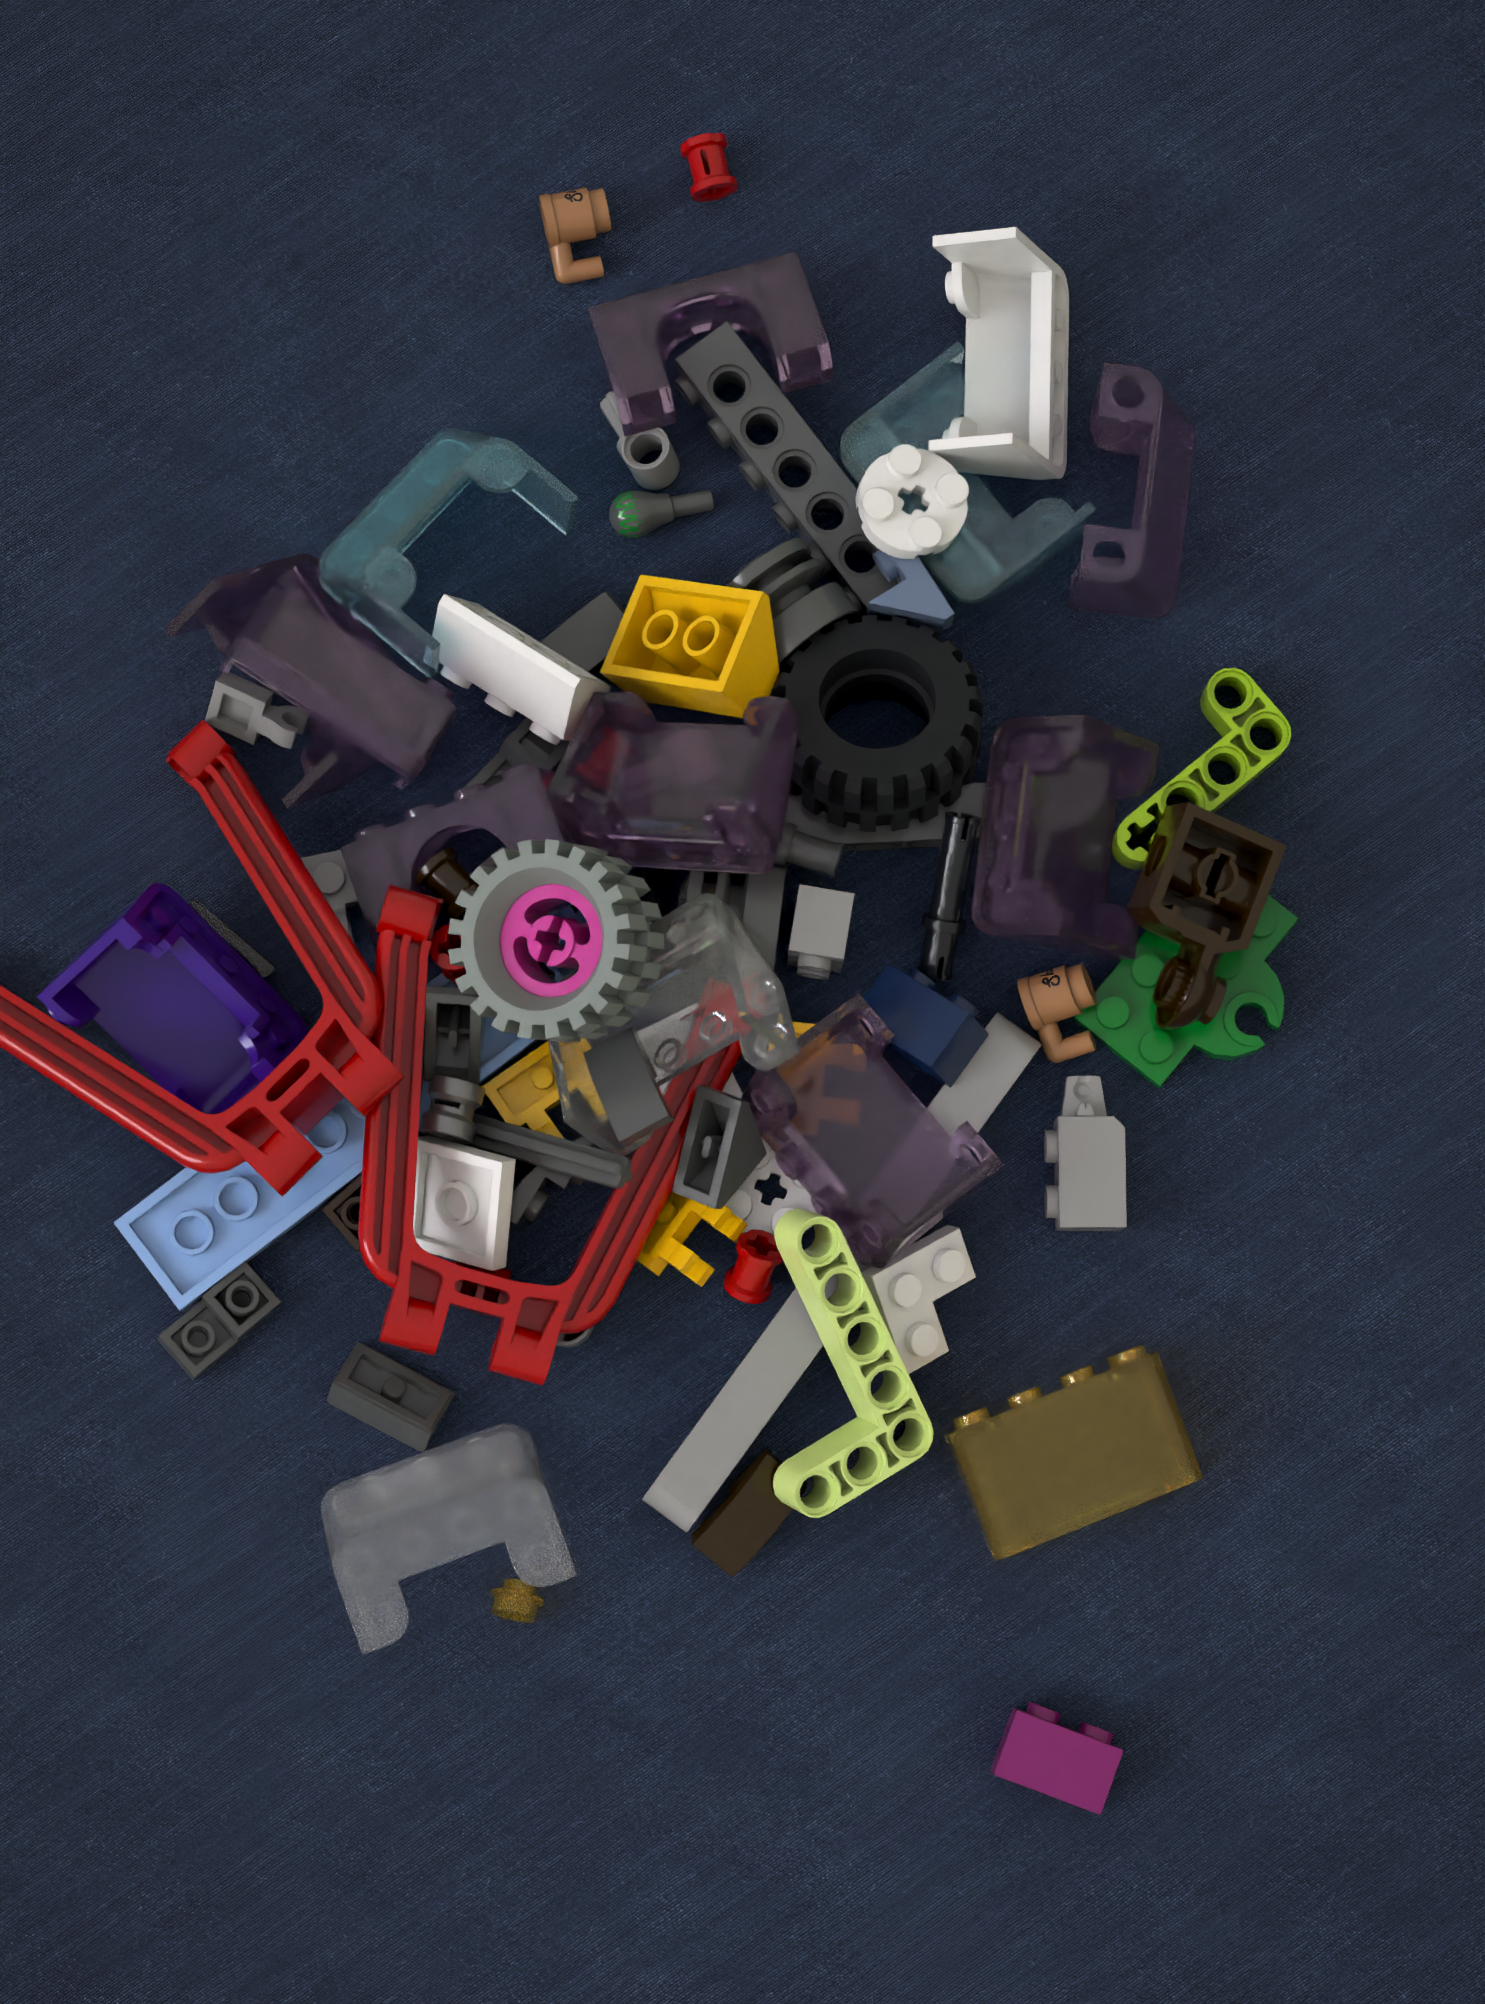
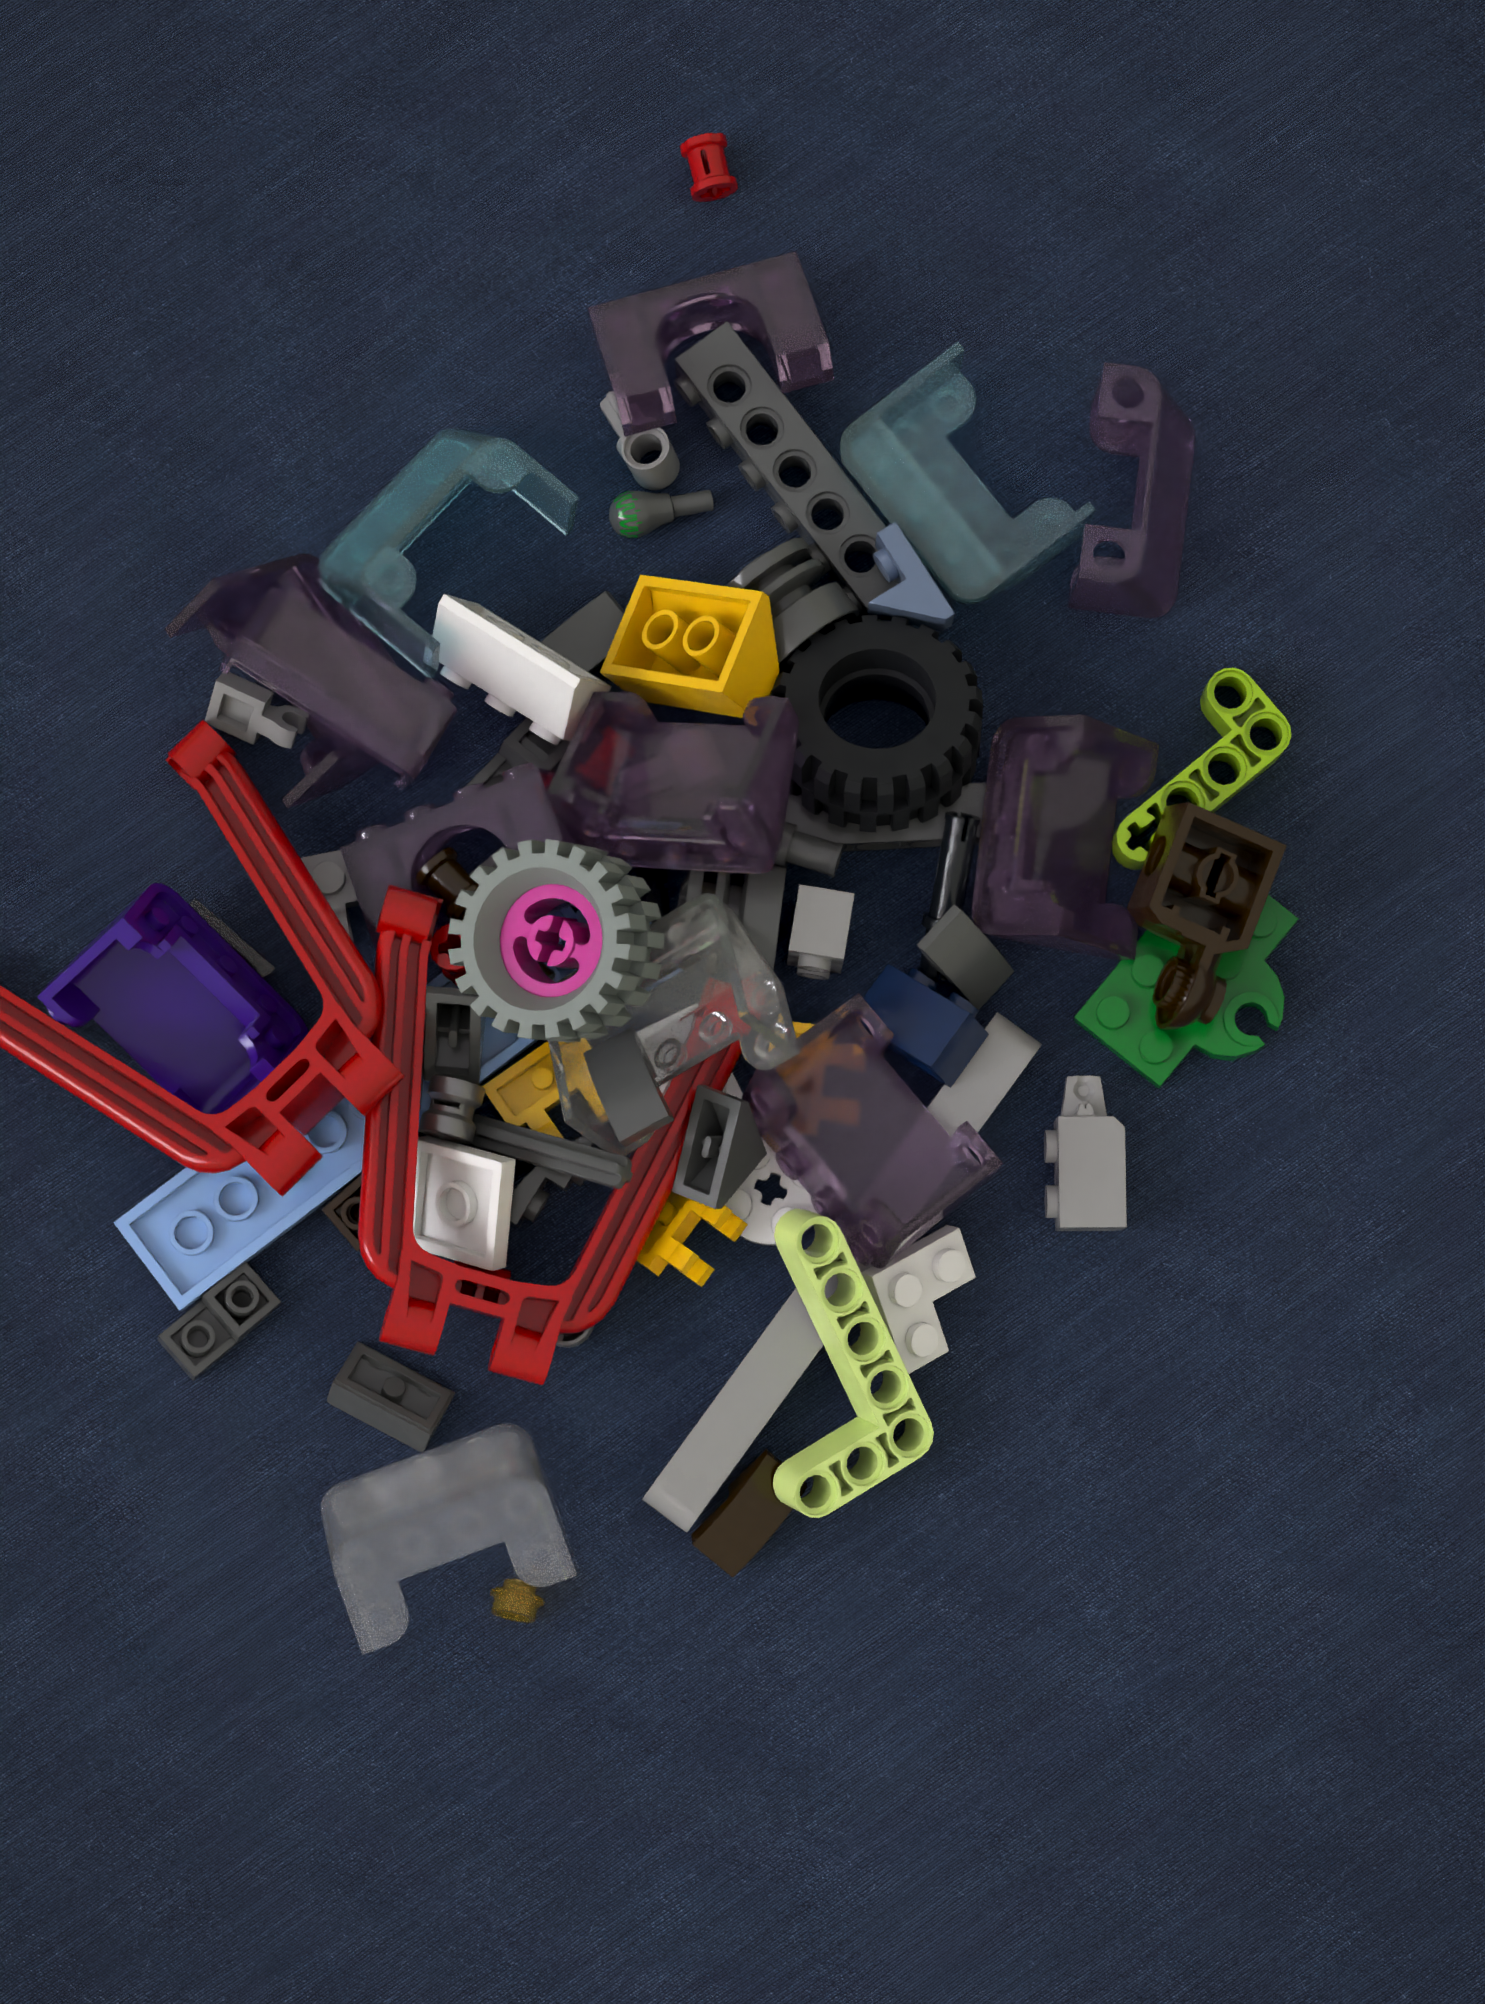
medium nougat piece [539,187,612,284] -> none
red bush [723,1229,783,1304] -> none
white plate [855,444,969,559] -> none
white windscreen [928,227,1069,480] -> none
clear yellow windscreen [944,1344,1203,1561] -> none
magenta brick [990,1702,1124,1815] -> none
medium nougat piece [1017,963,1097,1063] -> none
none -> dark grey slope [917,904,1014,1010]

